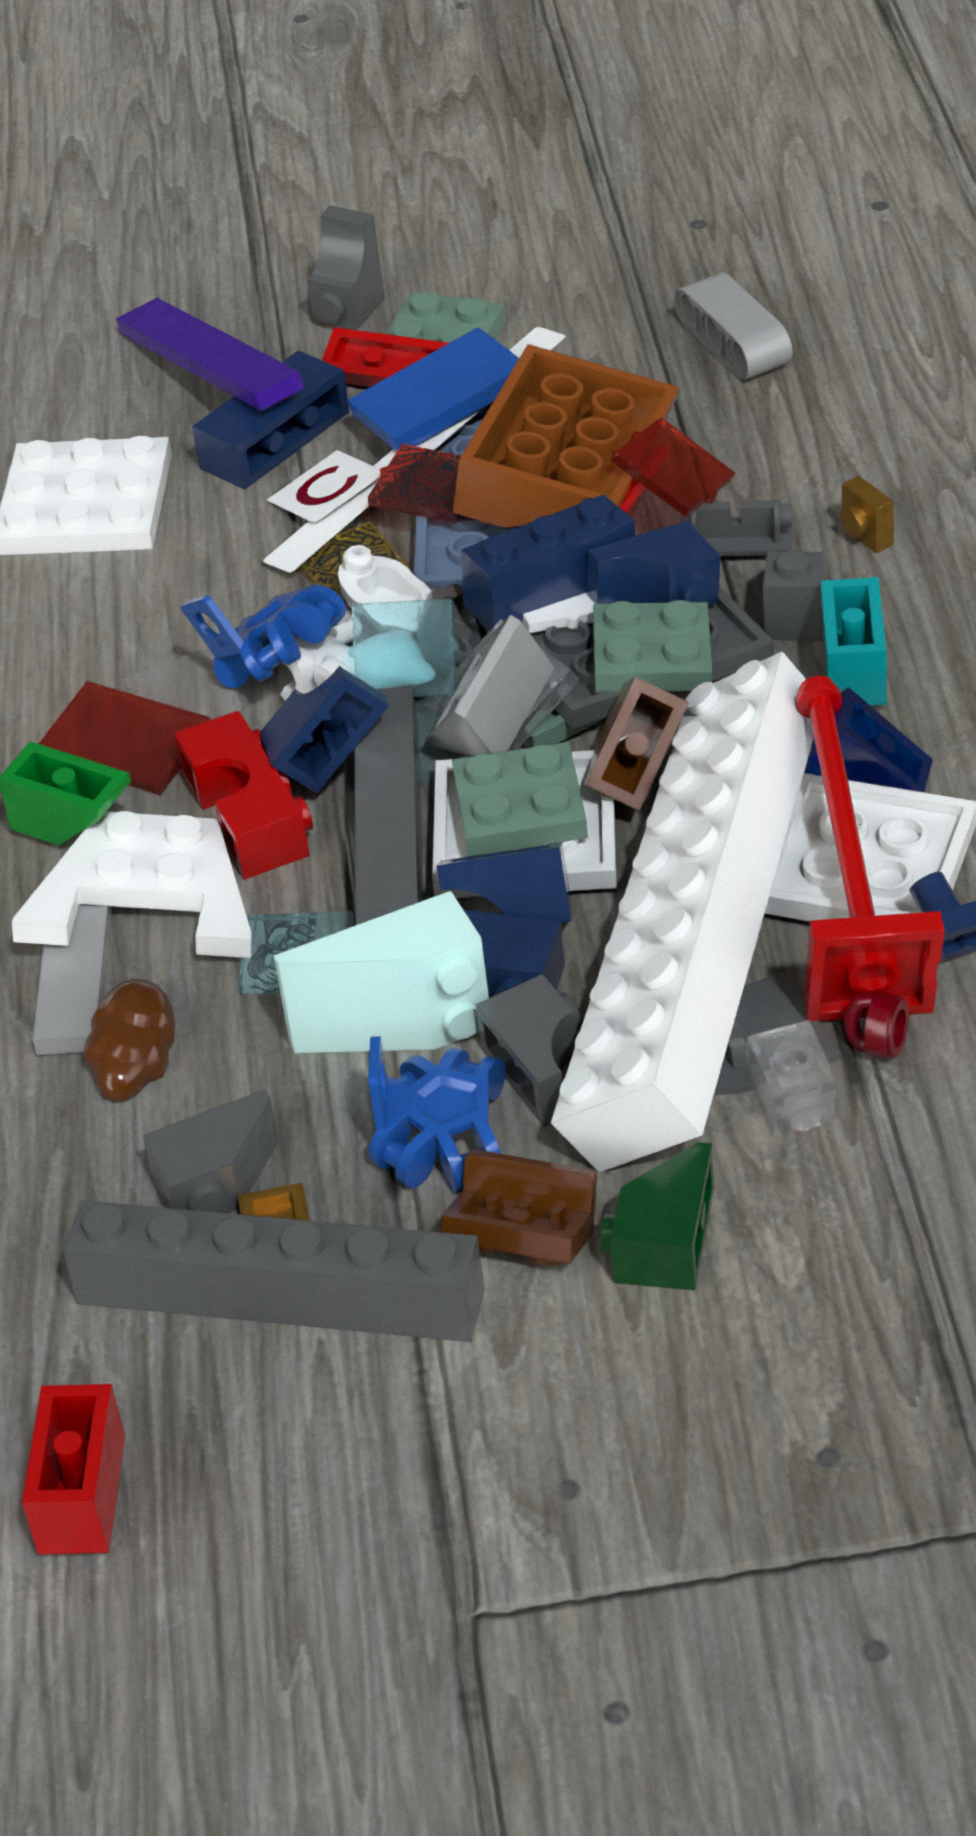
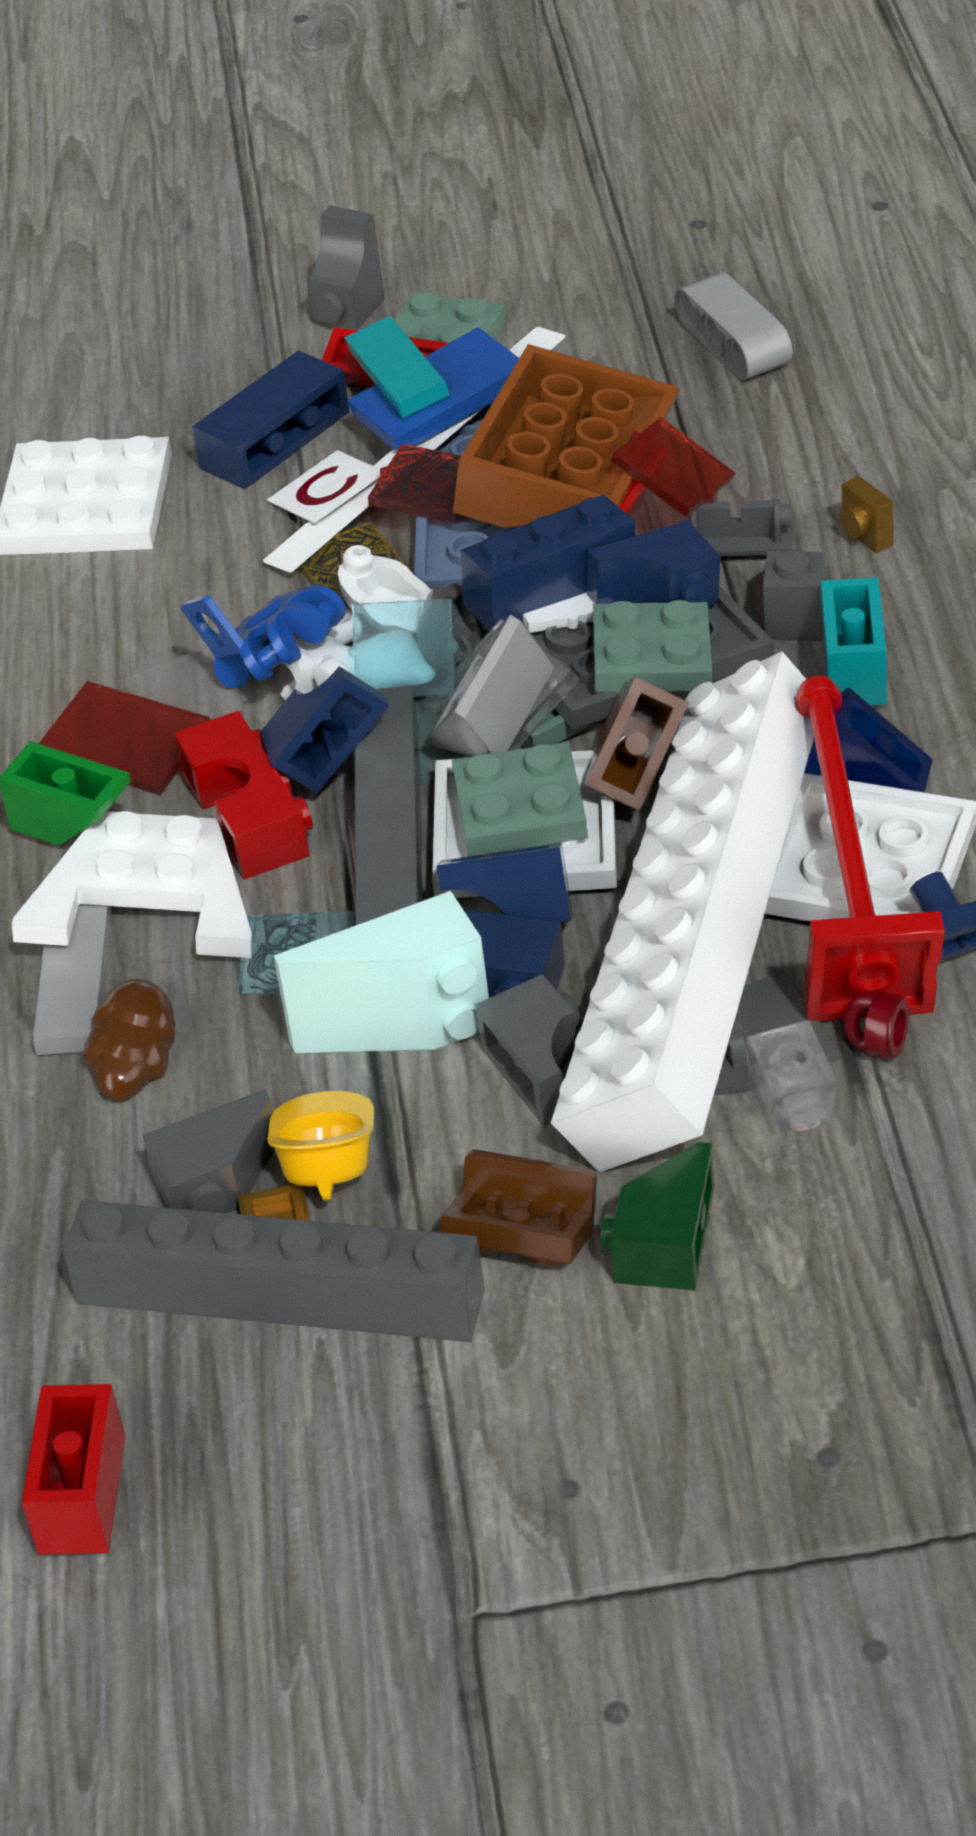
dark purple tile [116,298,304,411] -> none
blue piece [368,1036,506,1193] -> none
none -> yellow piece [267,1091,374,1202]
none -> teal tile [344,316,450,418]

